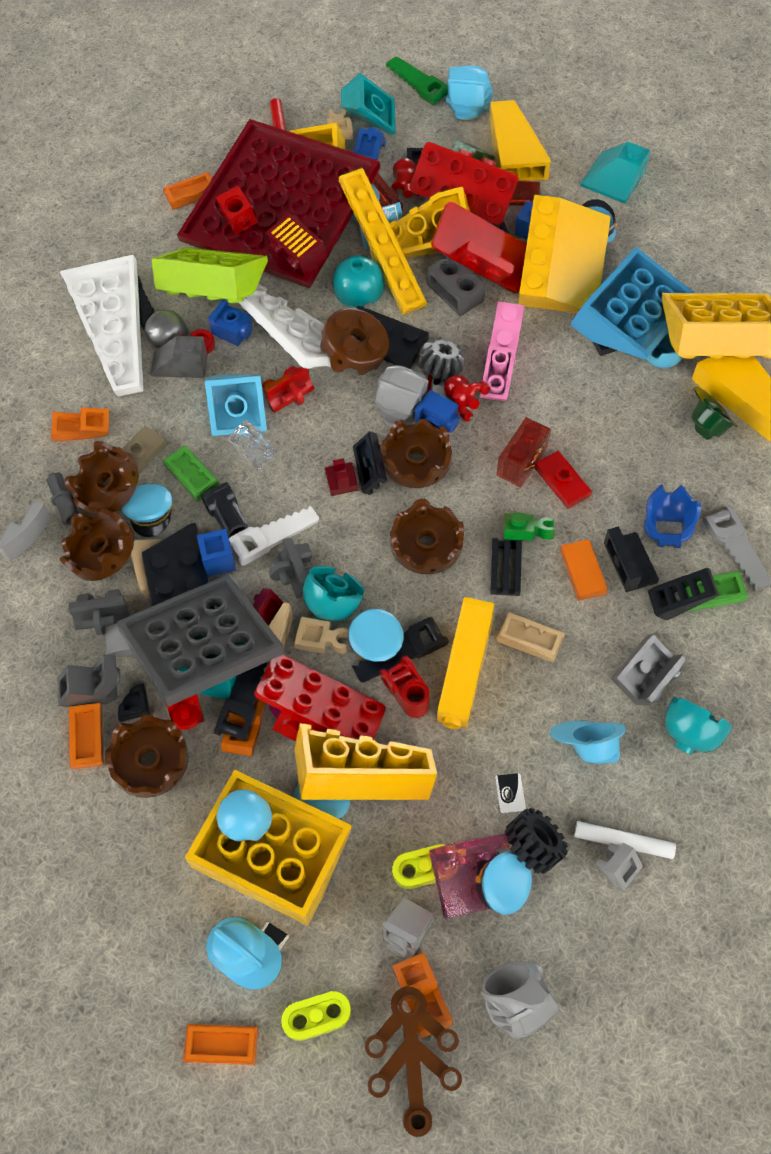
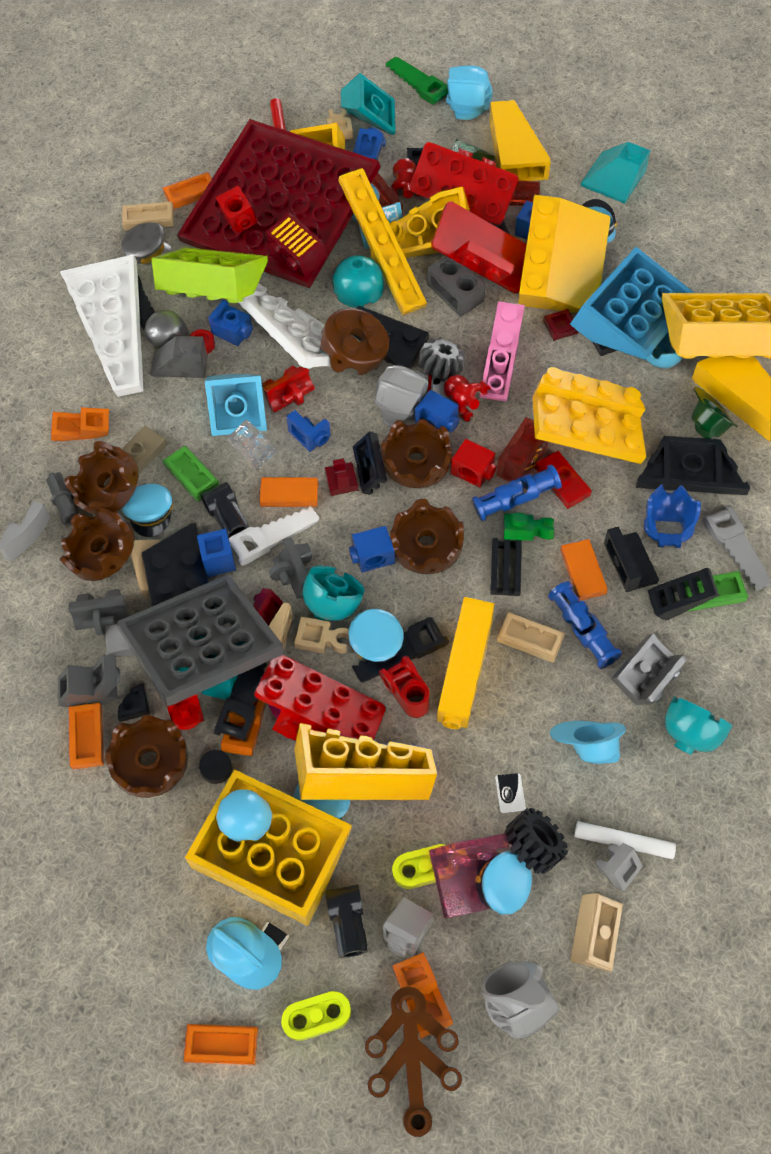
none -> flat silver piece [121,222,172,264]
none -> tan plate [122,202,174,231]
none -> black tile [199,750,232,784]
none -> orange tile [260,477,319,507]
none -> blue bracket [286,410,331,452]
none -> black piece [325,884,368,958]
none -> blue brick [348,525,395,573]
none -> red brick [451,438,497,488]
none -> blue piece [472,464,562,521]
none -> yellow plate [532,367,646,464]
none -> dark red tile [543,309,578,341]
none -> blue piece [548,581,622,669]
none -> tan slope [570,893,623,972]
none -> black wing [636,436,750,495]

